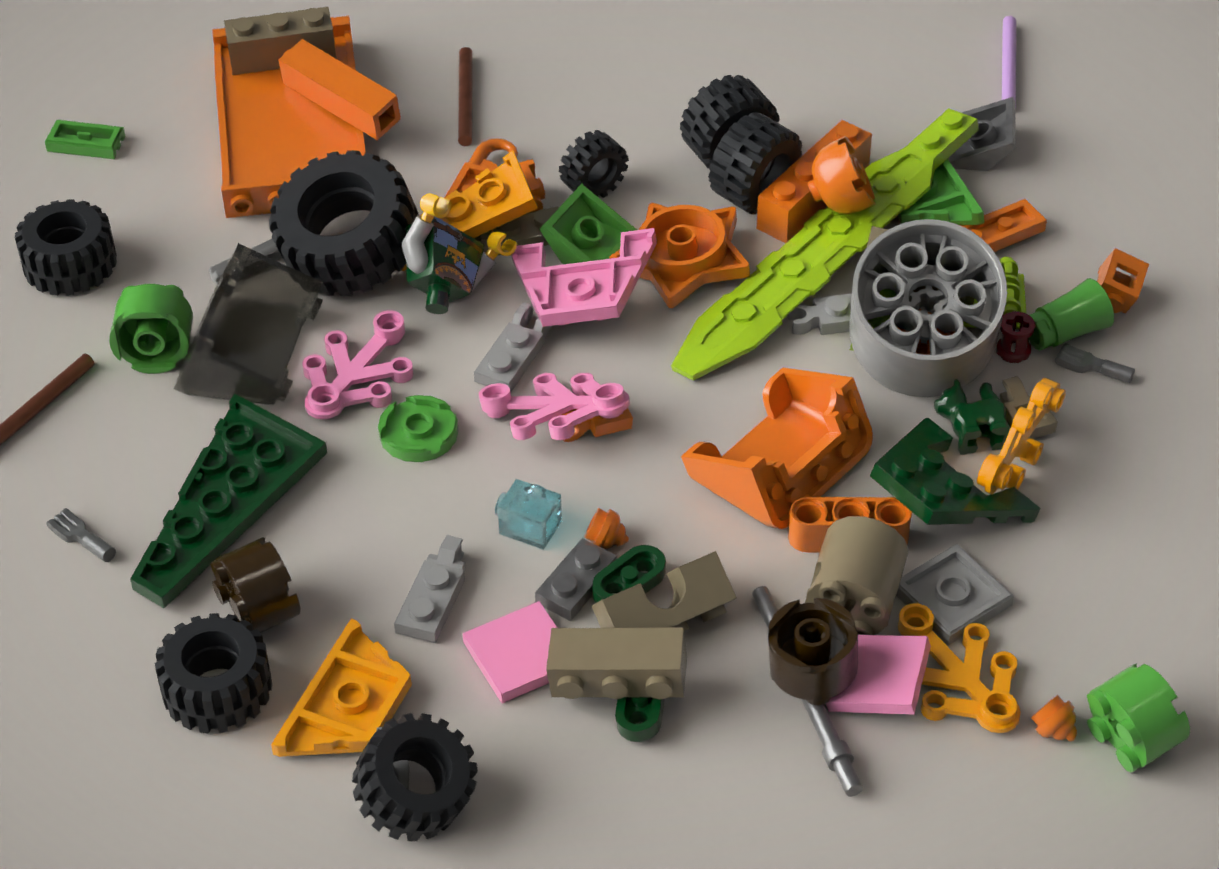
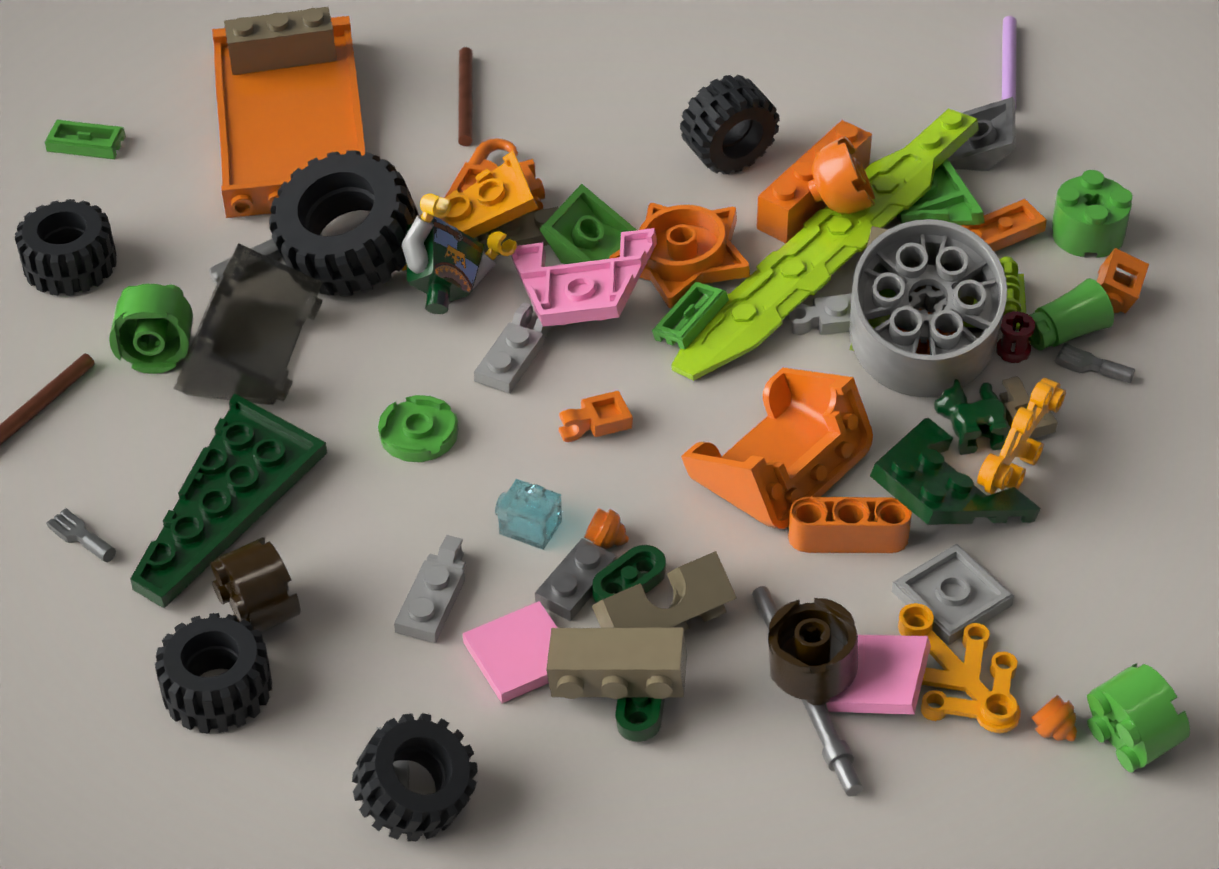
light orange wing [271,618,412,757] -> none
orange brick [278,39,401,140] -> none
bright pink plant [302,310,413,419] -> none
bright pink plant [479,373,630,440] -> none
black tyre [559,130,629,198] -> none
black tyre [708,112,802,214] -> none
dark tan cylinder [805,516,909,635] -> none
none -> bright green tile [652,282,729,349]
none -> bright green brick [1052,170,1133,258]

